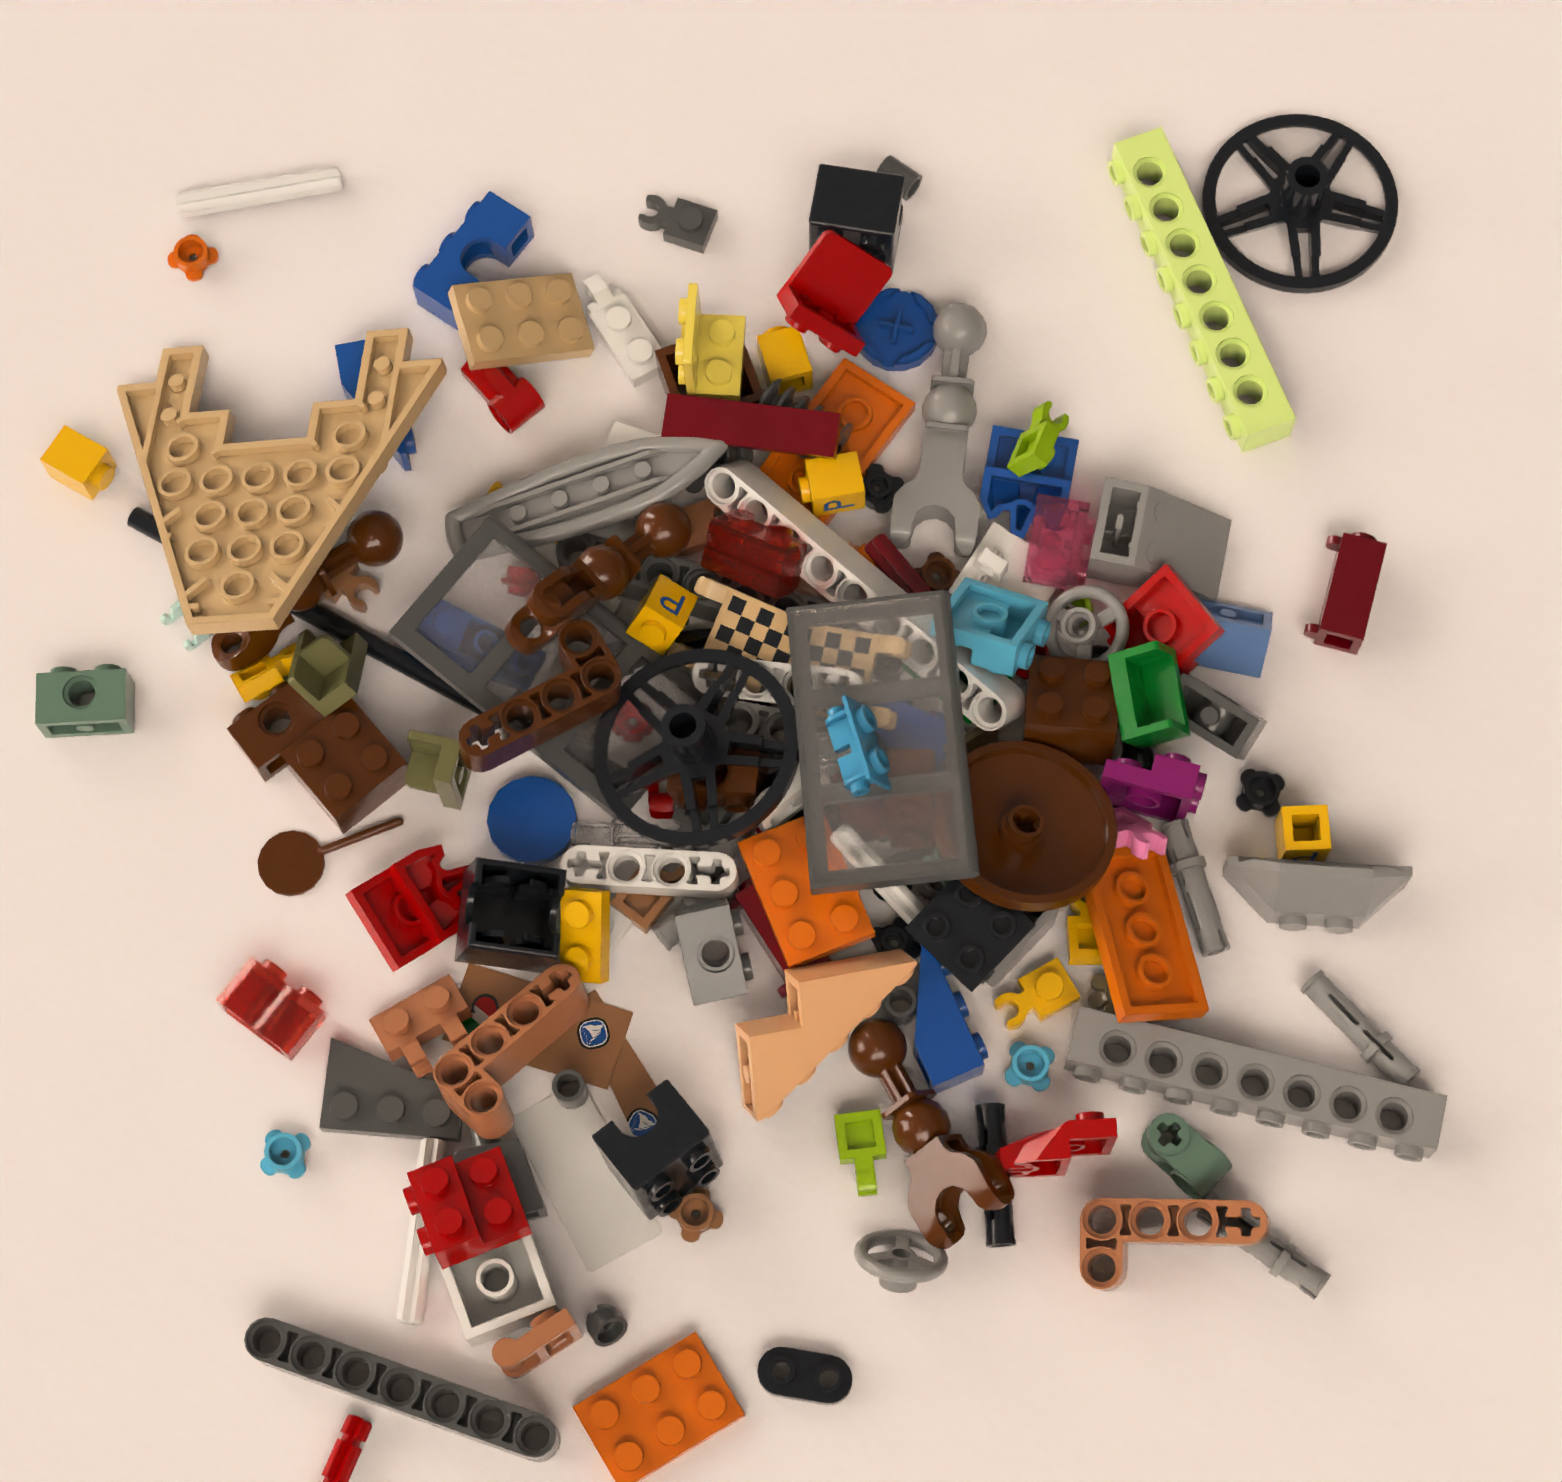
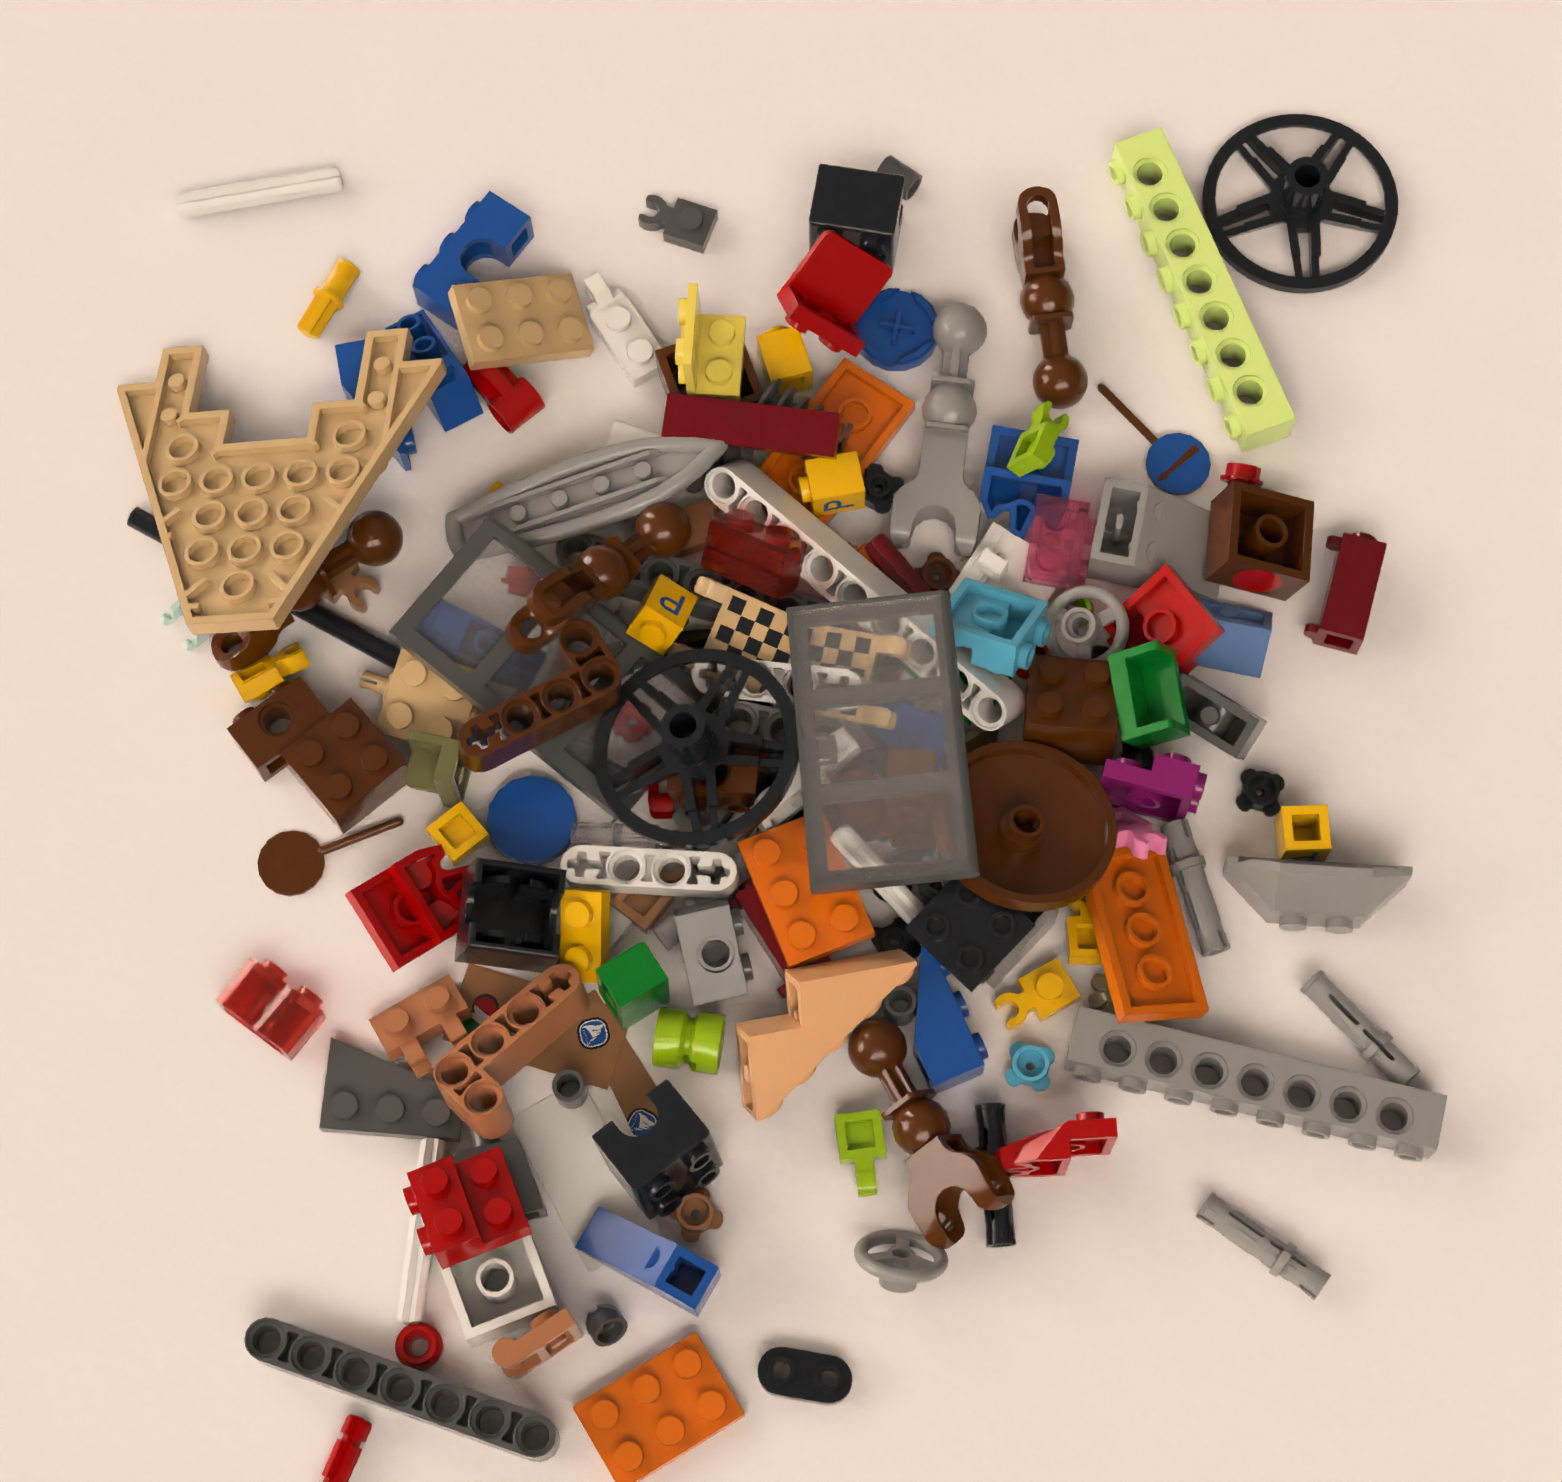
sand green brick [35,664,135,738] -> none
yellow brick [40,425,117,501] -> none
orange plate [167,234,219,282] -> none
medium azure plate [260,1130,311,1179] -> none
olive panel [287,629,368,717] -> none
dark azure hinge [825,695,892,797] -> none
nougat beam [1080,1198,1271,1291] -> none
sand green piece [1141,1113,1232,1199] -> none
none -> yellow axle [297,258,360,339]
none -> tan plate [359,647,500,742]
none -> blue slope [385,310,484,432]
none -> red plate [395,1322,443,1371]
none -> yellow plate [426,801,491,866]
none -> slope [575,1206,721,1317]
none -> green panel [595,942,670,1031]
none -> lime wheel [652,1006,726,1075]
none -> reddish brown piece [1012,186,1088,409]
none -> blue piece [1097,383,1211,496]
none -> reddish brown brick [1205,480,1314,601]
none -> red plate [1220,463,1263,487]

